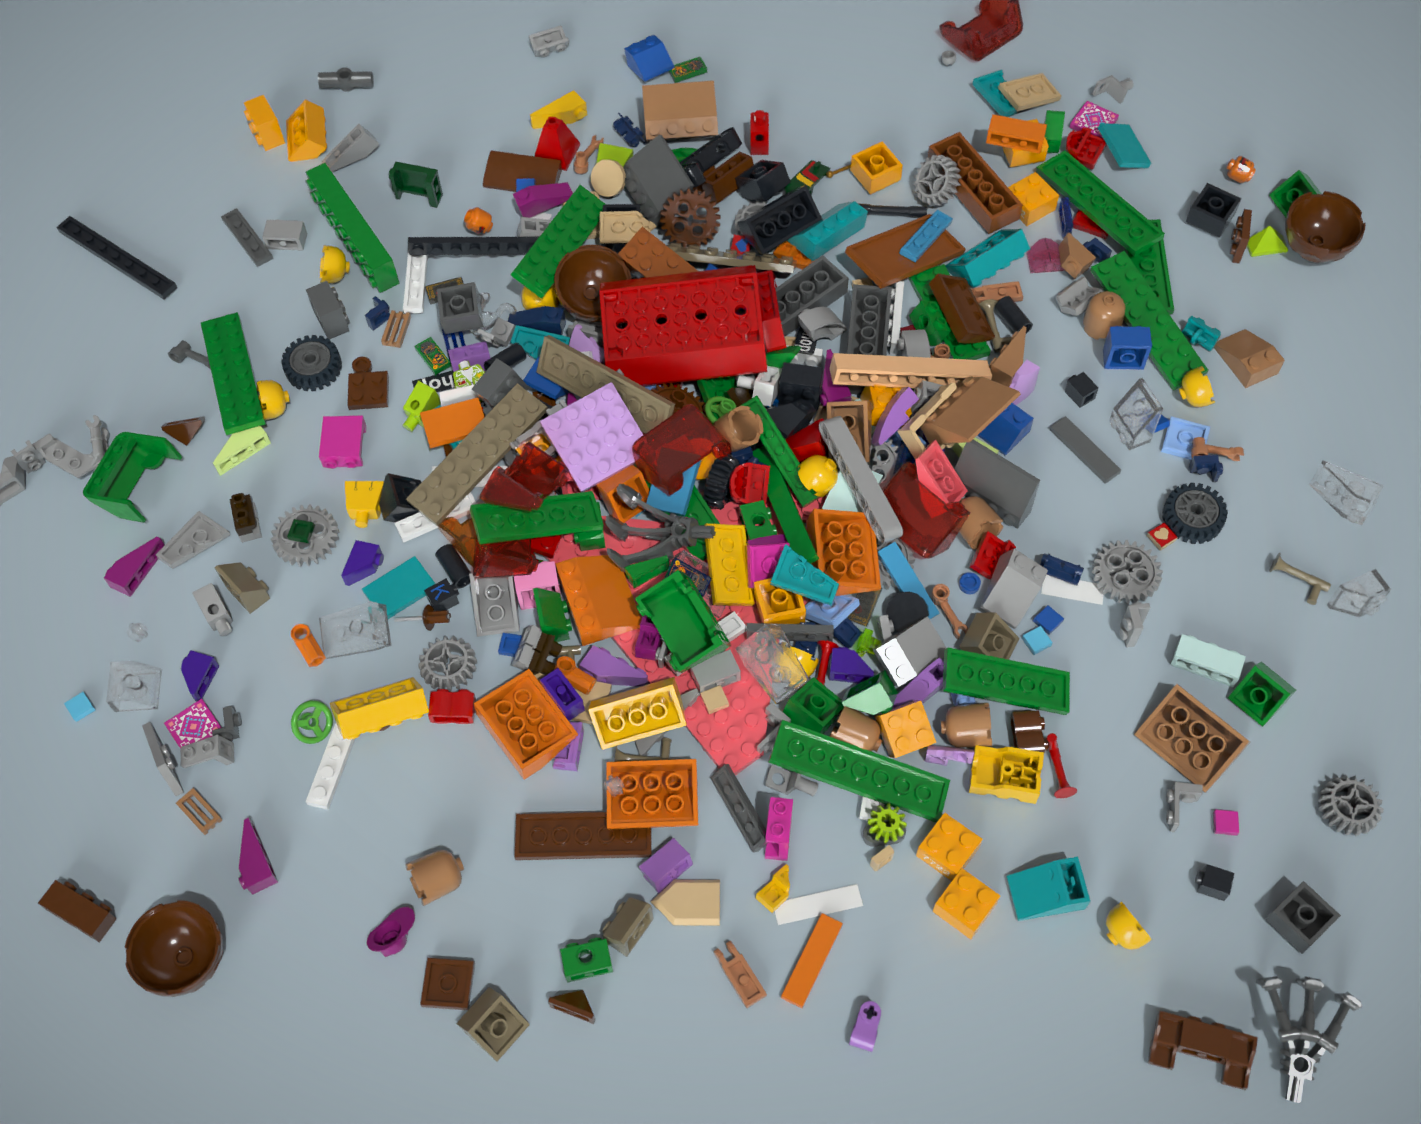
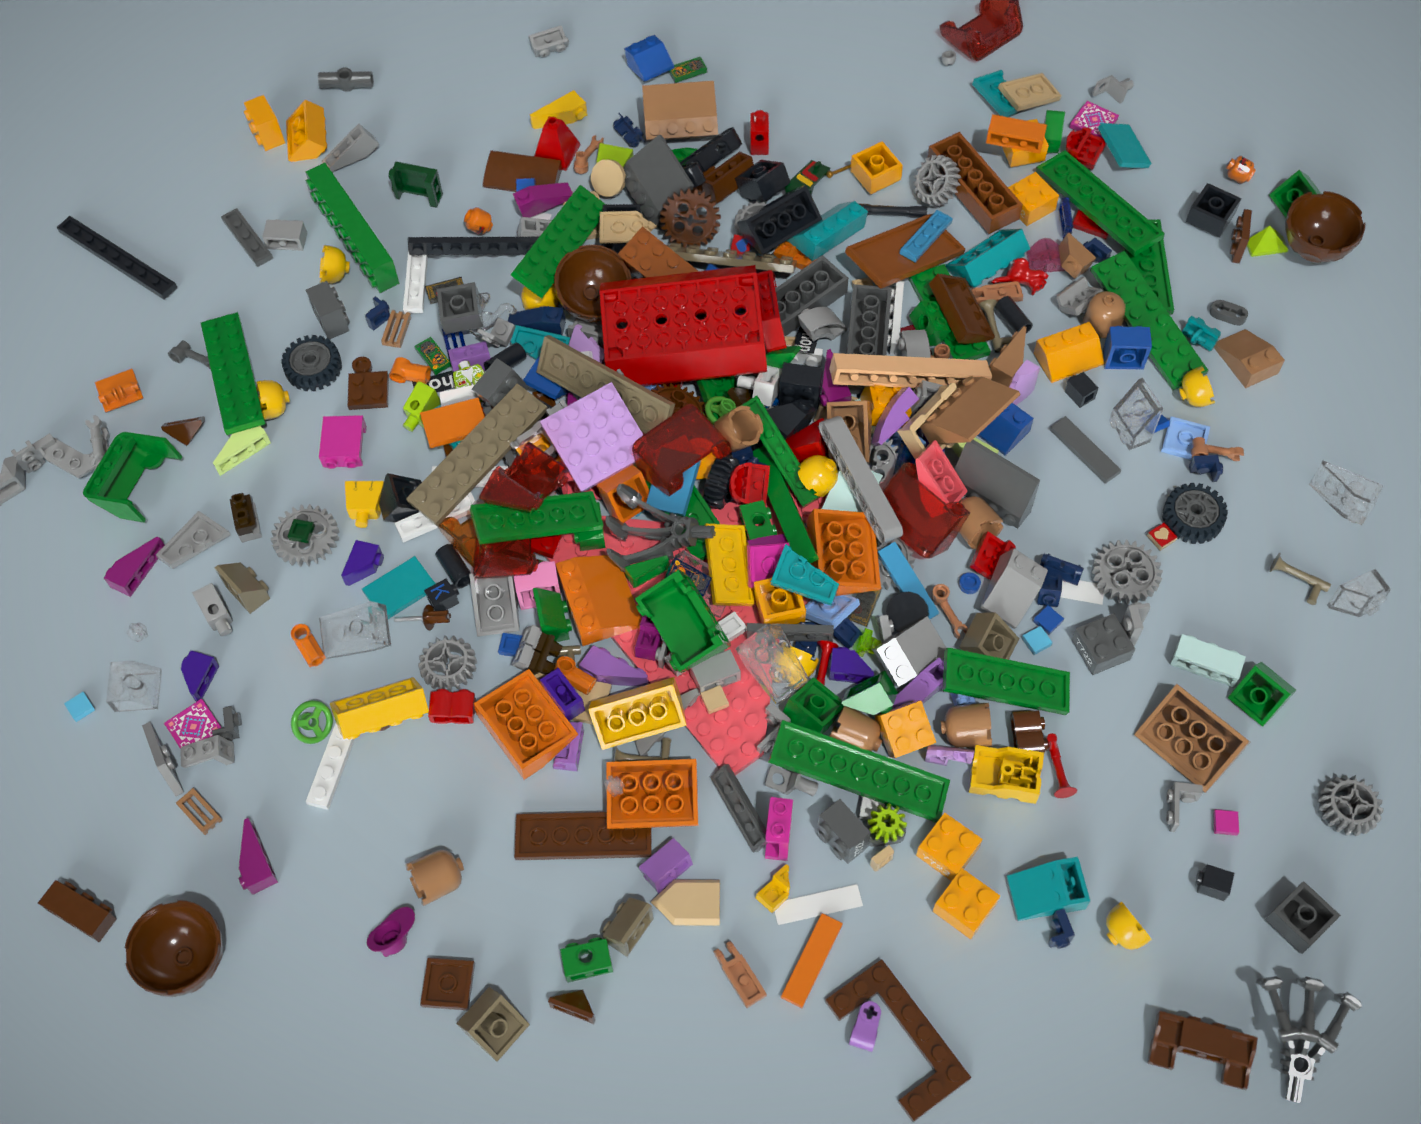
none -> orange hinge [95,369,143,412]
none -> orange piece [389,357,431,384]
none -> dark grey brick [818,799,871,864]
none -> reddish brown plate [825,959,972,1122]
none -> red animal [991,258,1049,295]
none -> light orange slope [1033,322,1104,383]
none -> dark blue bracket [1037,573,1062,607]
none -> dark blue bracket [1048,909,1075,949]
none -> dark grey brick [1072,614,1135,676]
none -> dark grey beam [1210,300,1248,326]

